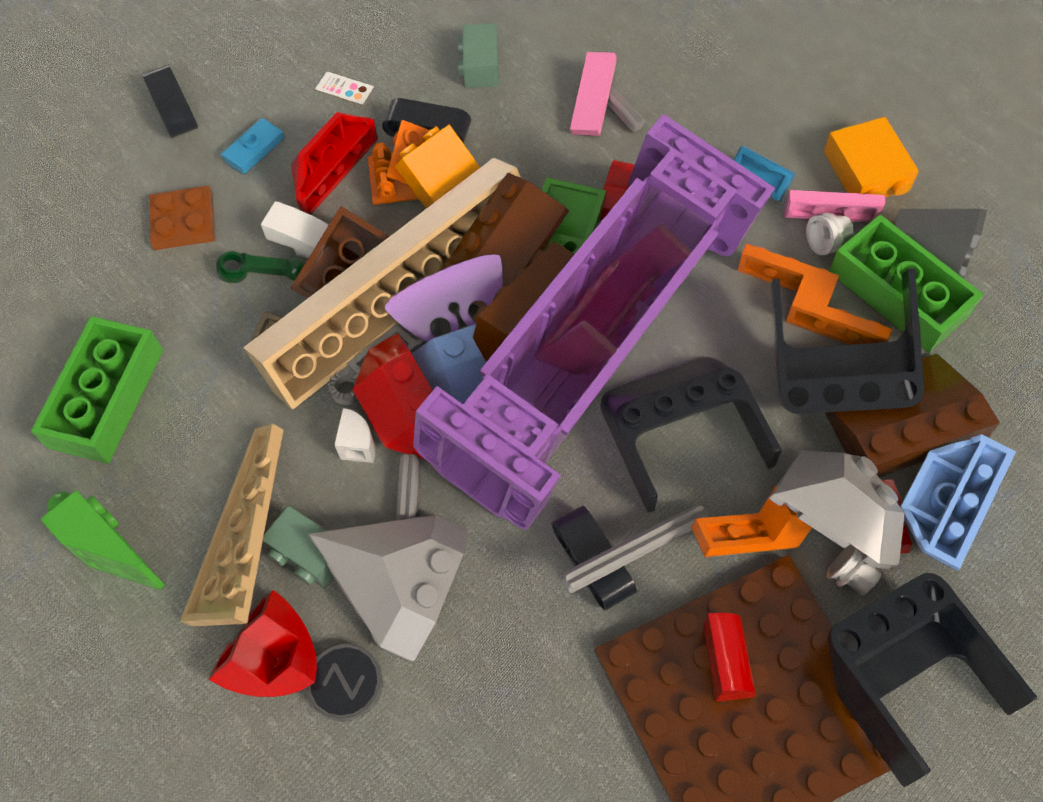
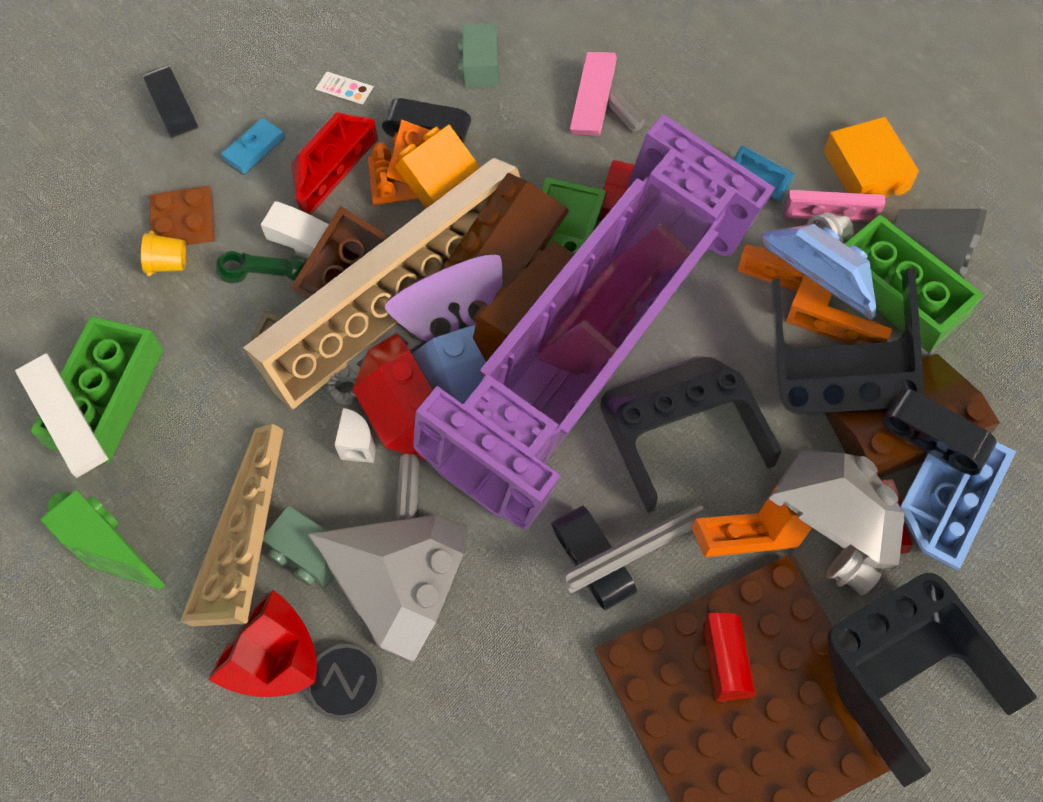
none -> white tile [15,353,109,478]
none -> yellow piece [141,231,186,276]
none -> light blue wedge [762,224,876,320]
none -> black beam [882,389,997,475]

